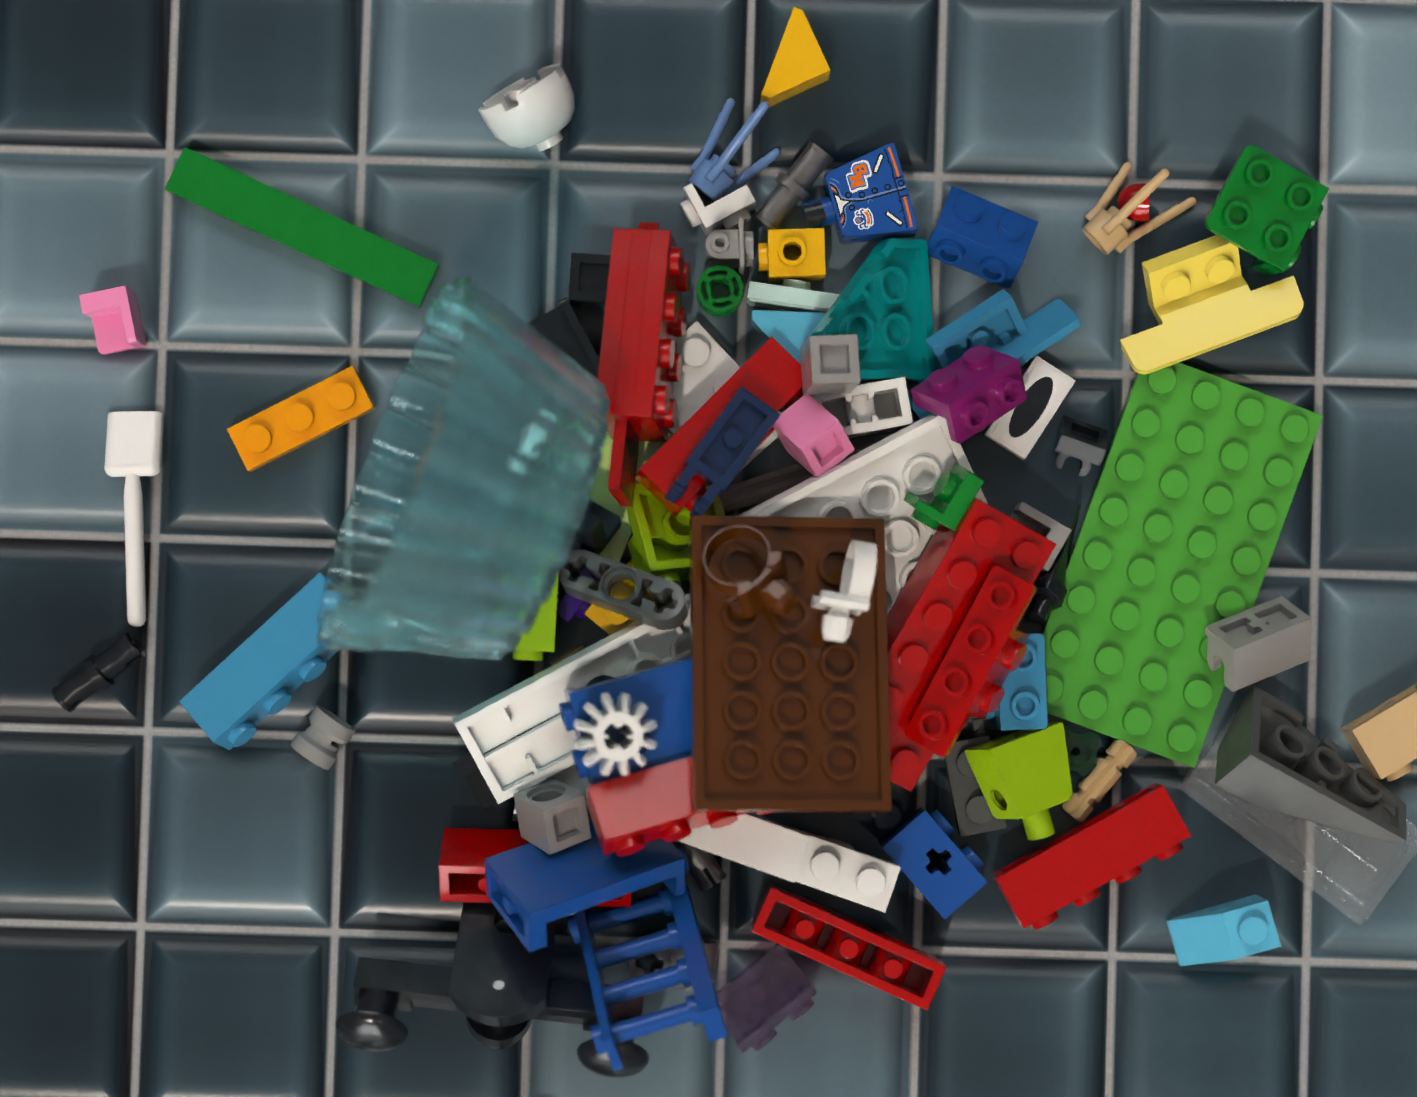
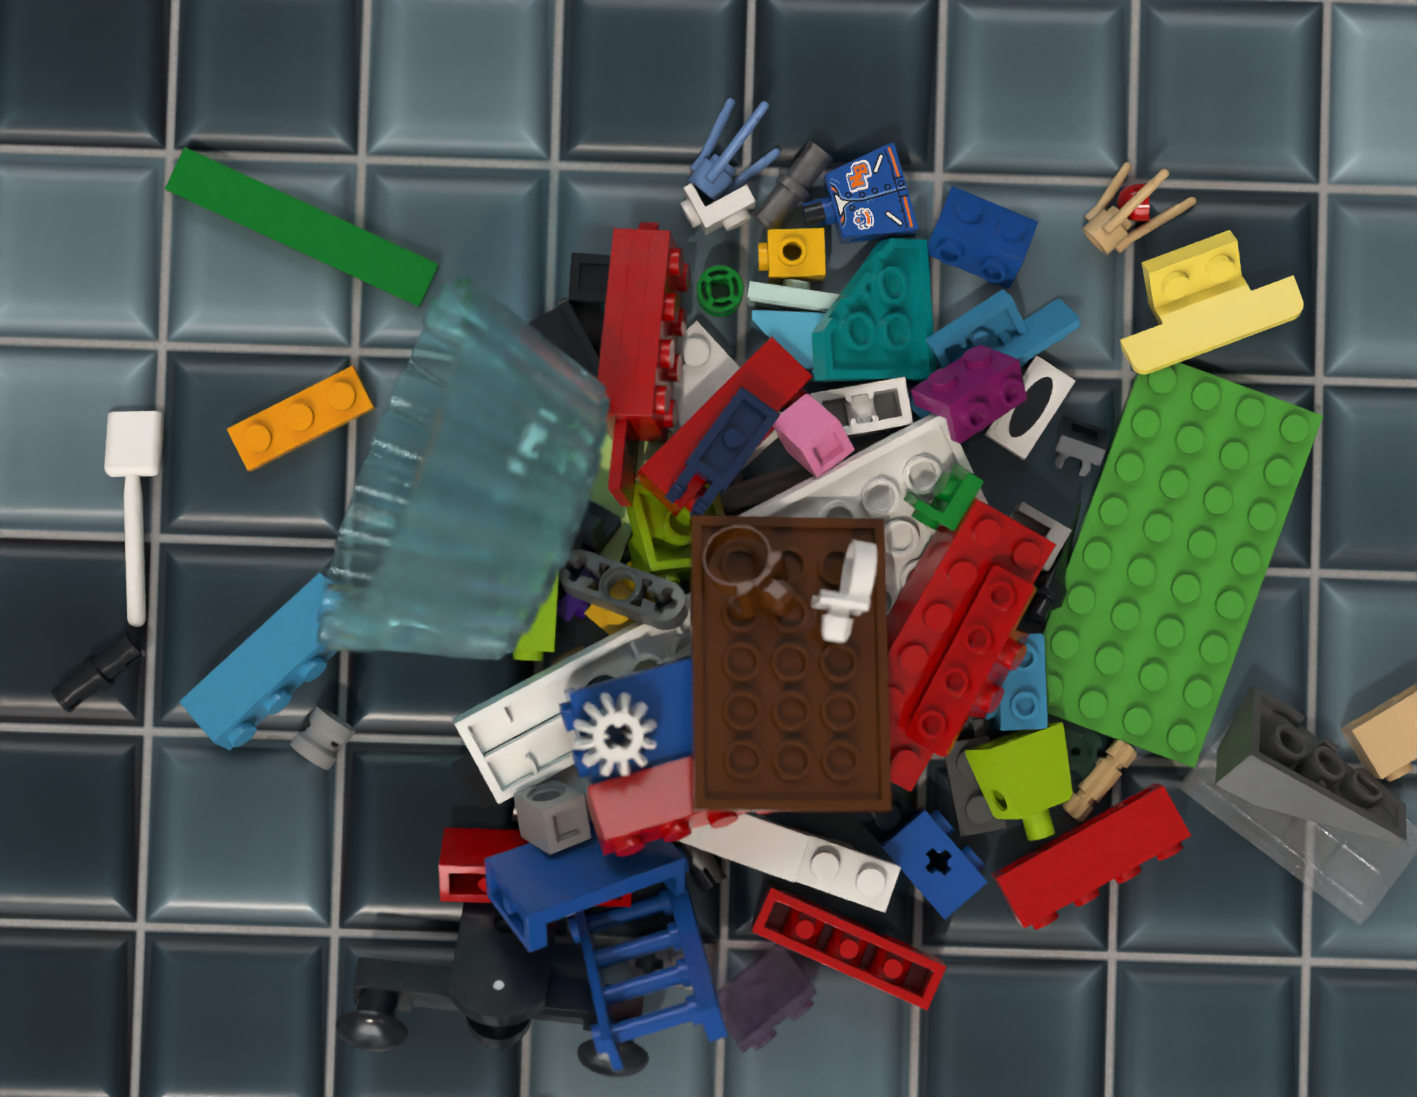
bright pink panel [79,286,147,355] -> none
white cylinder [478,63,575,152] -> none
light grey hinge [705,218,754,279] -> none
yellow slope [760,7,831,107] -> none
light grey panel [800,334,861,395] -> none
medium azure slope [1166,894,1281,966] -> none
green bracket [1204,145,1330,276] -> none
light grey hinge [1205,596,1312,692] -> none

